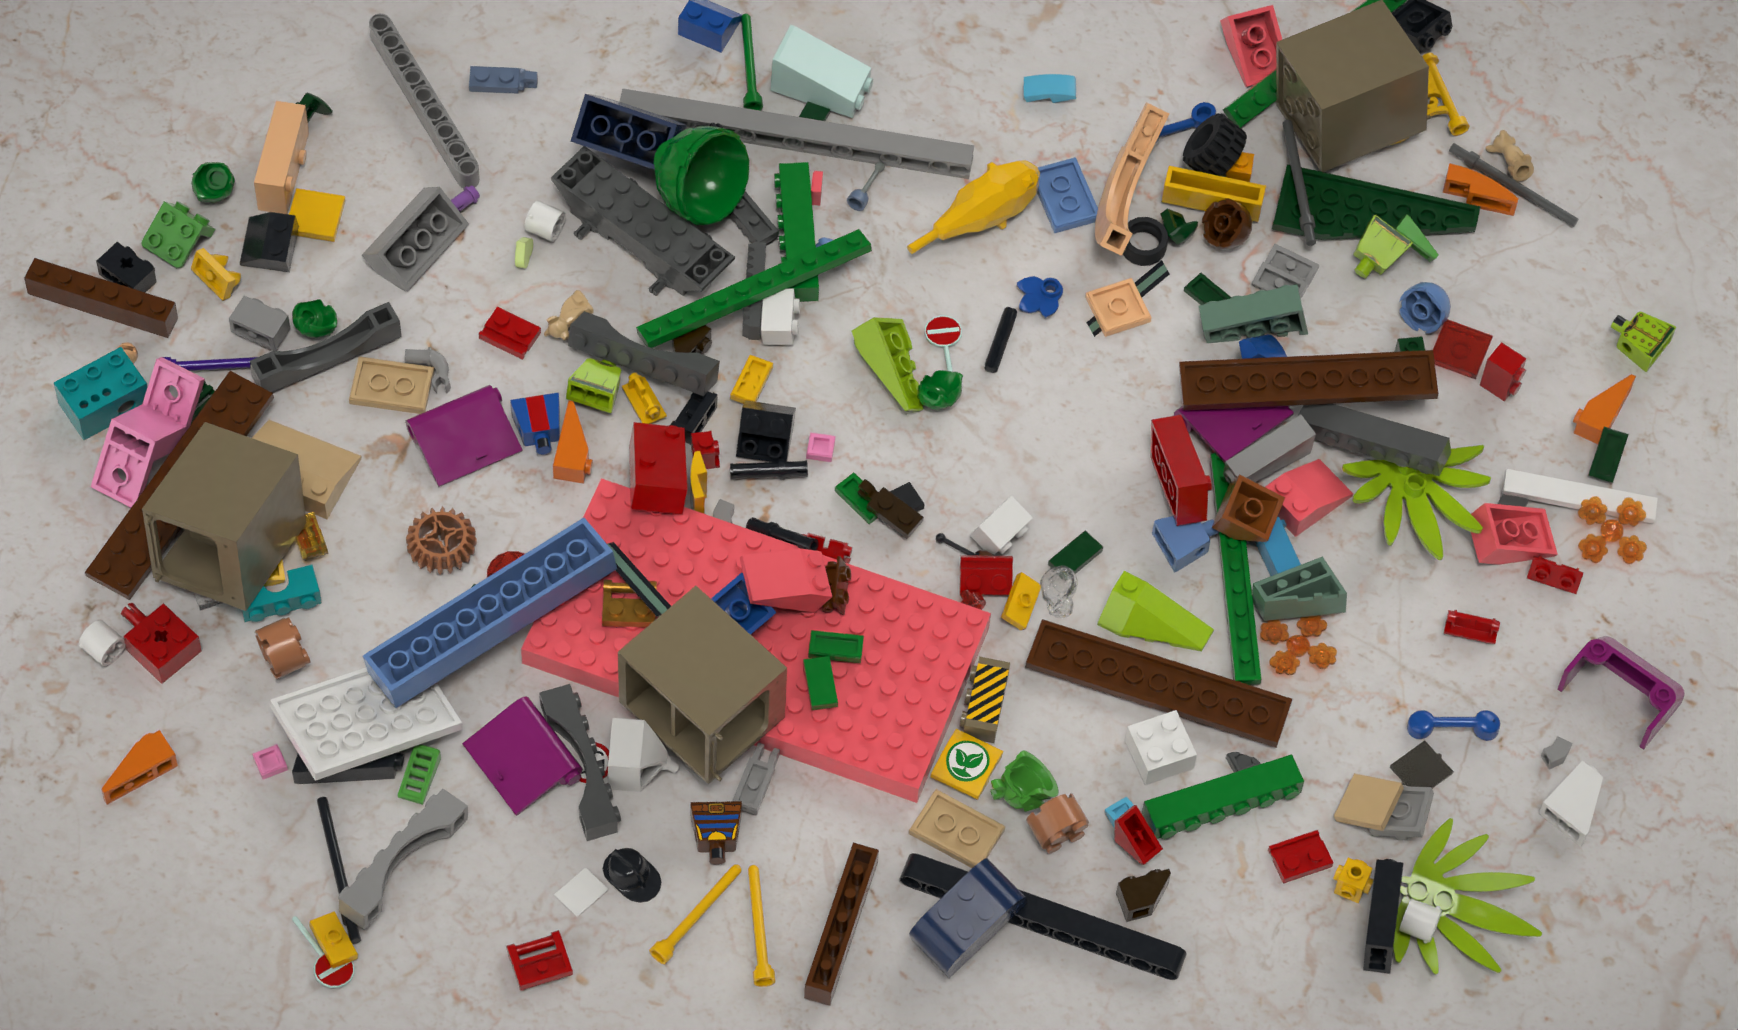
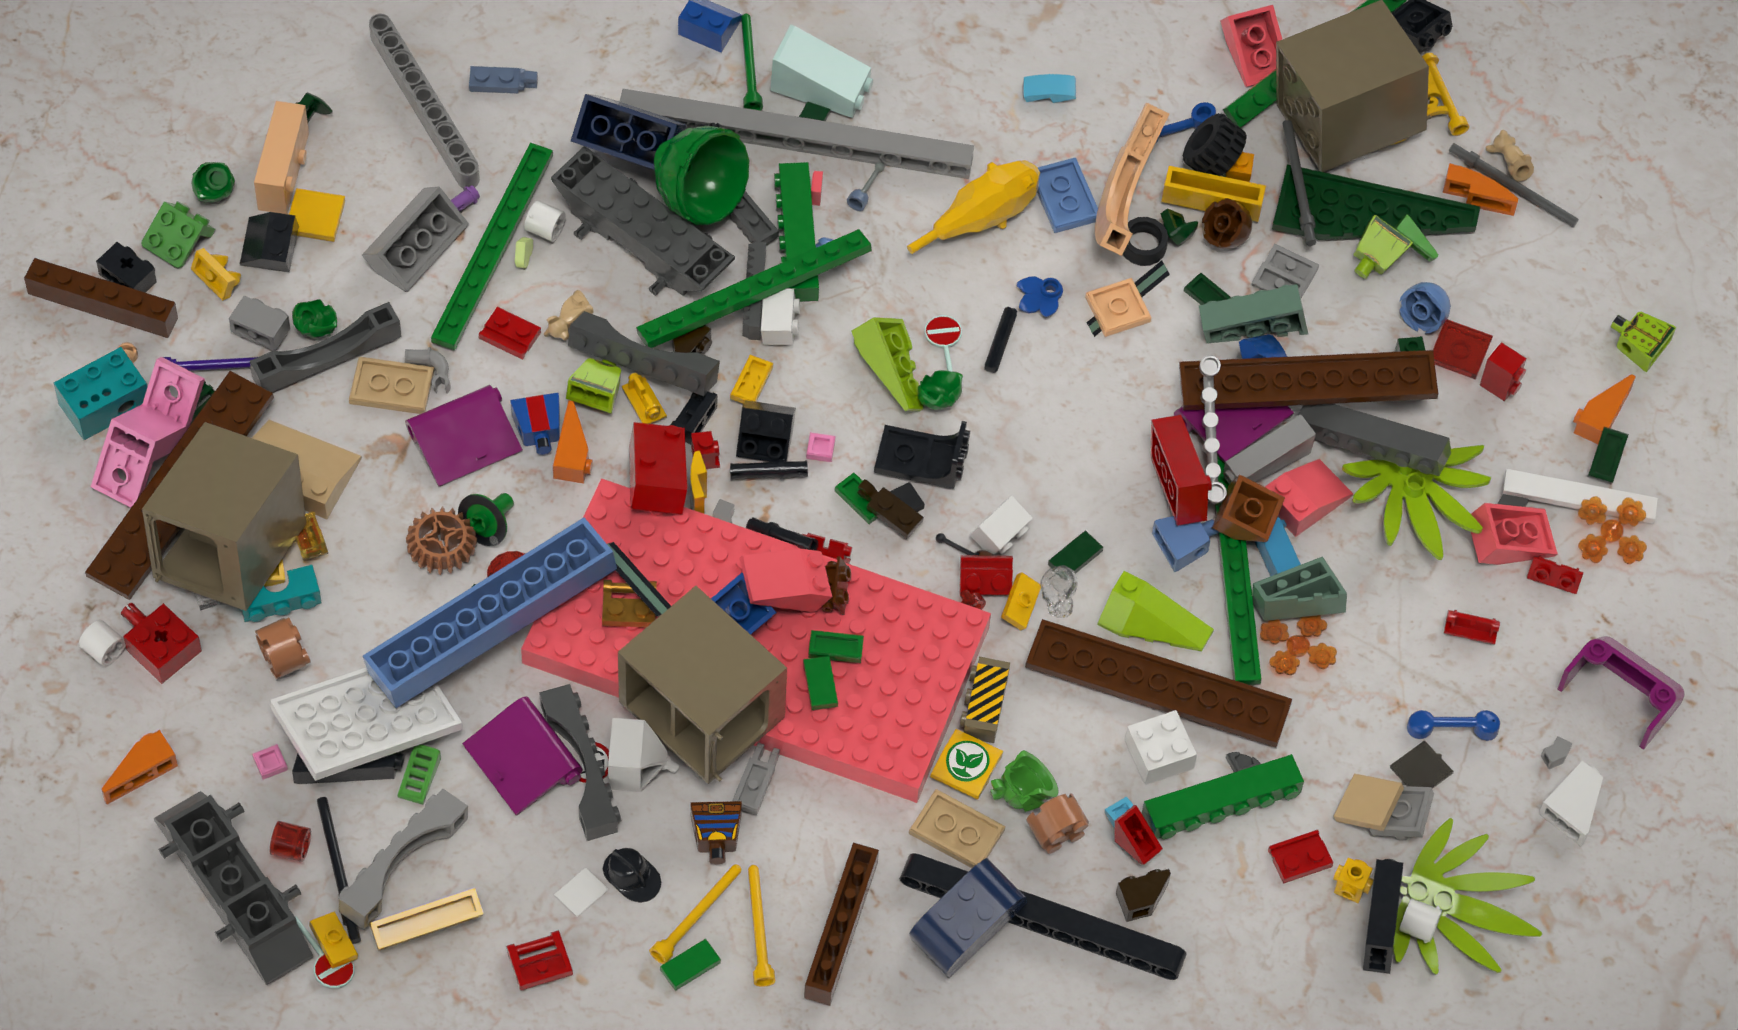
none -> dark grey piece [154,791,313,985]
none -> clear red piece [270,821,311,862]
none -> yellow brick [370,888,483,951]
none -> green plate [431,142,553,350]
none -> piece [458,493,514,546]
none -> green tile [660,938,721,991]
none -> black bracket [874,421,971,489]
none -> bar [1199,355,1227,504]

